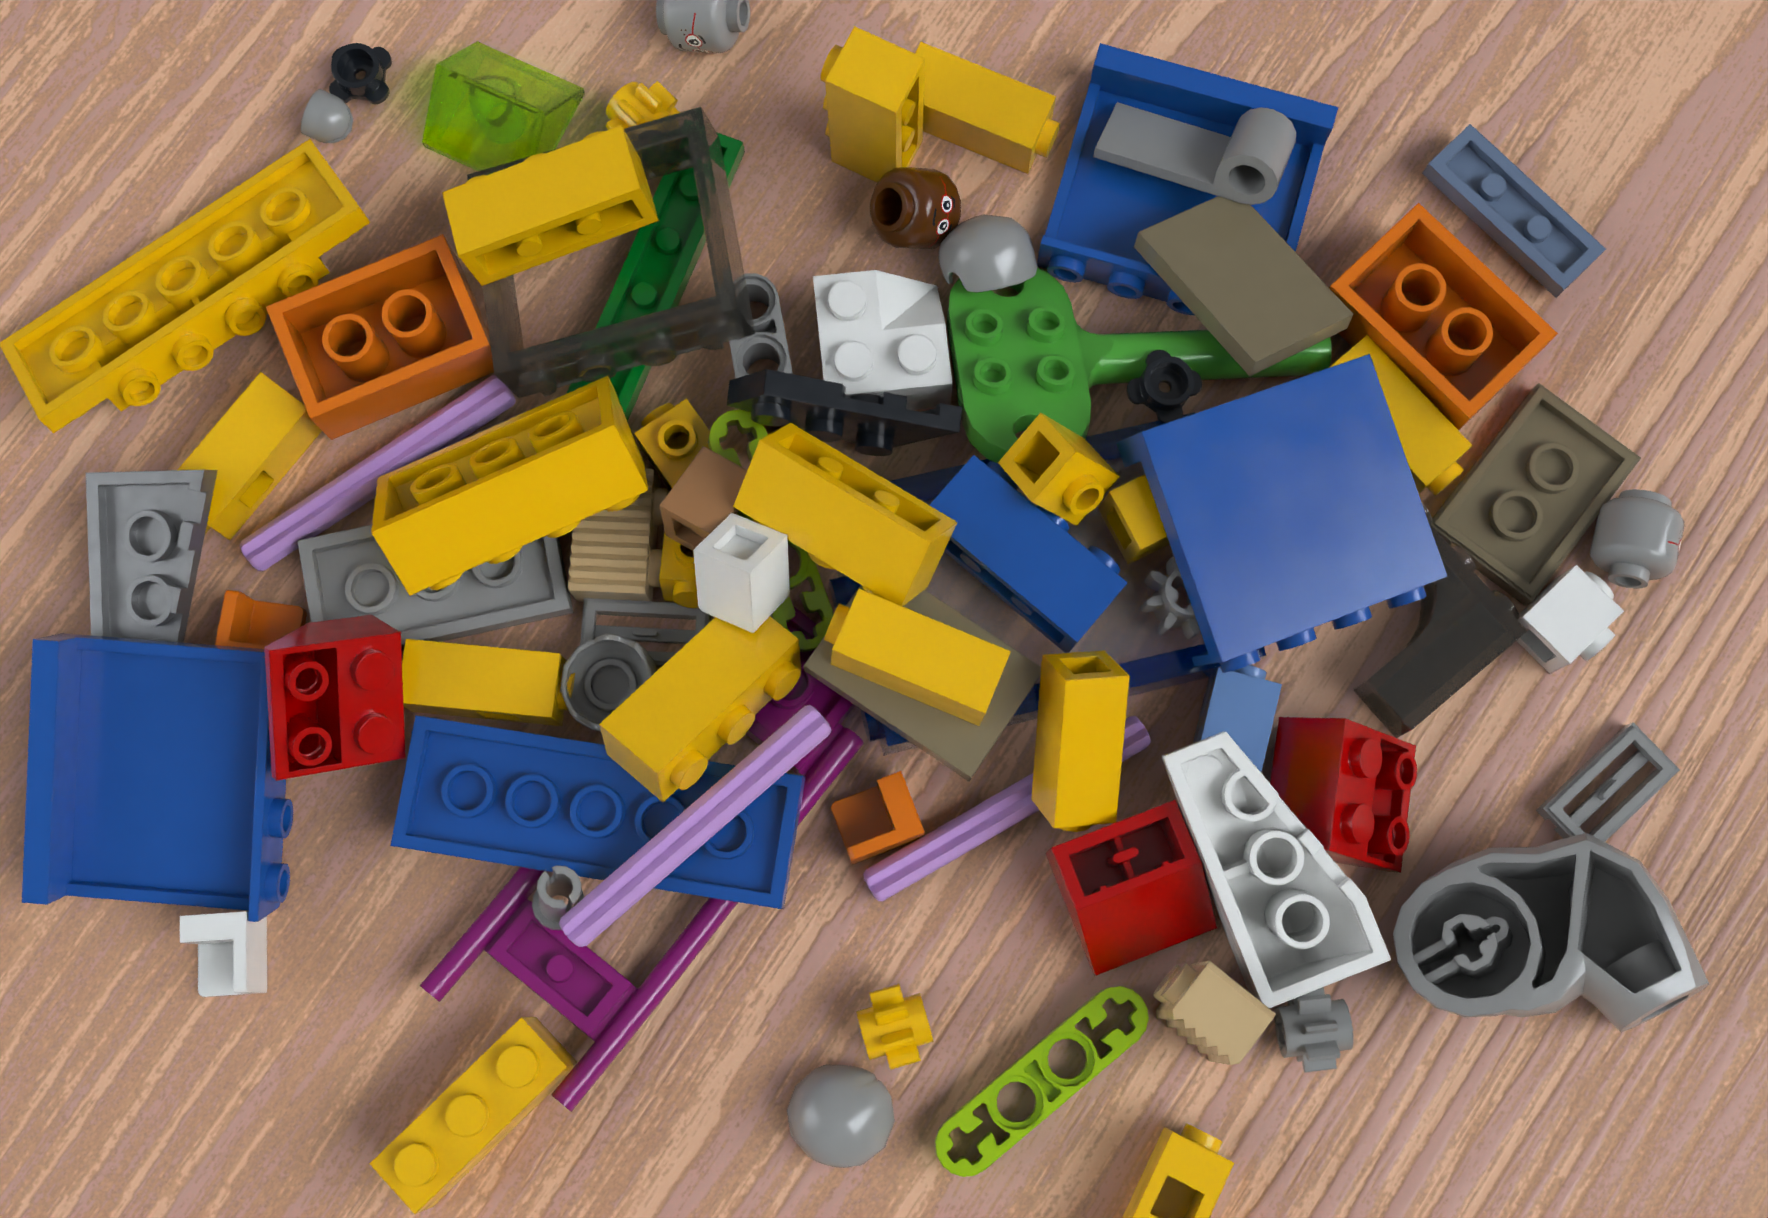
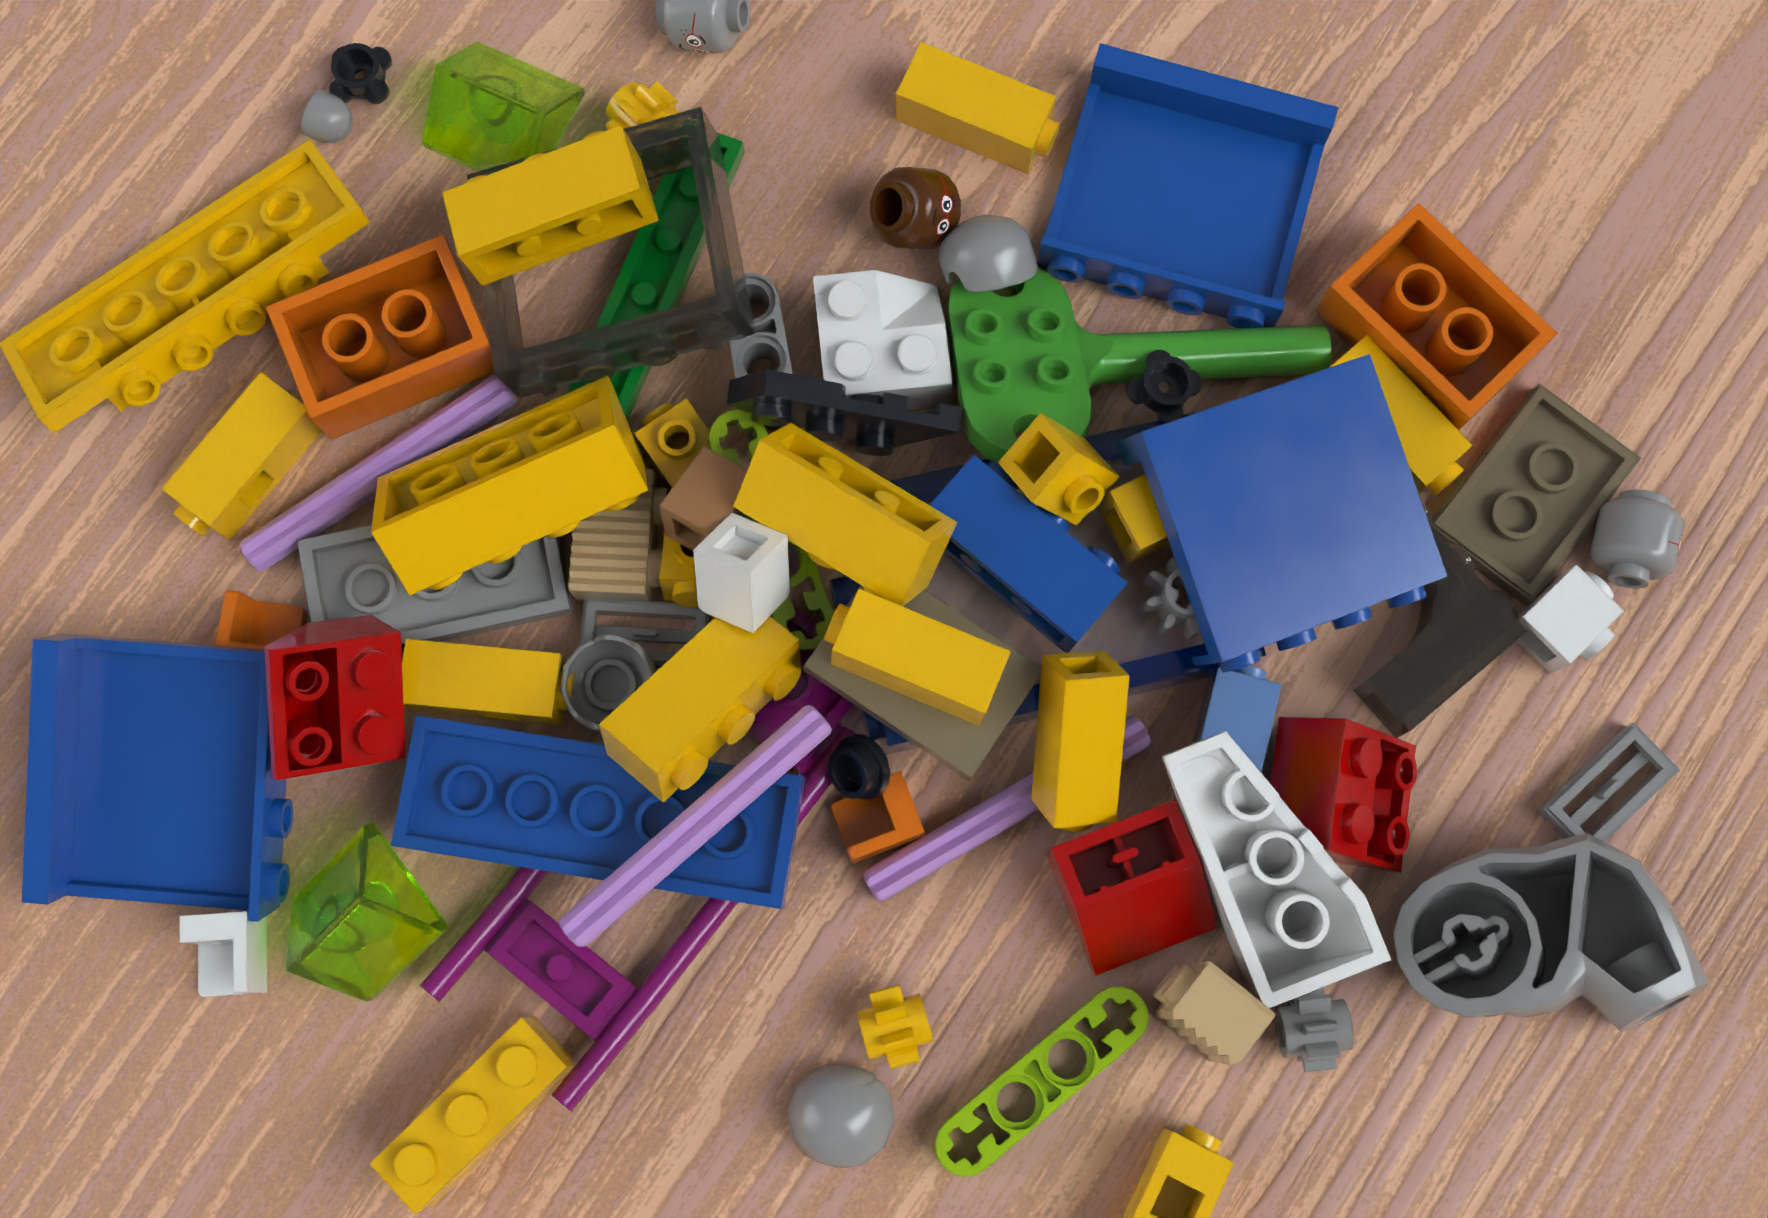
flat silver wing [86,470,218,643] -> none
light grey pin [532,866,584,930] -> none
yellow brick [820,26,925,183] -> none
light grey door [1093,102,1296,205] -> none
dark tan tile [1134,196,1353,376] -> none
sand blue plate [1422,124,1606,298] -> none
none -> clear neon green slope [285,822,449,1002]
none -> black plate [828,734,890,800]

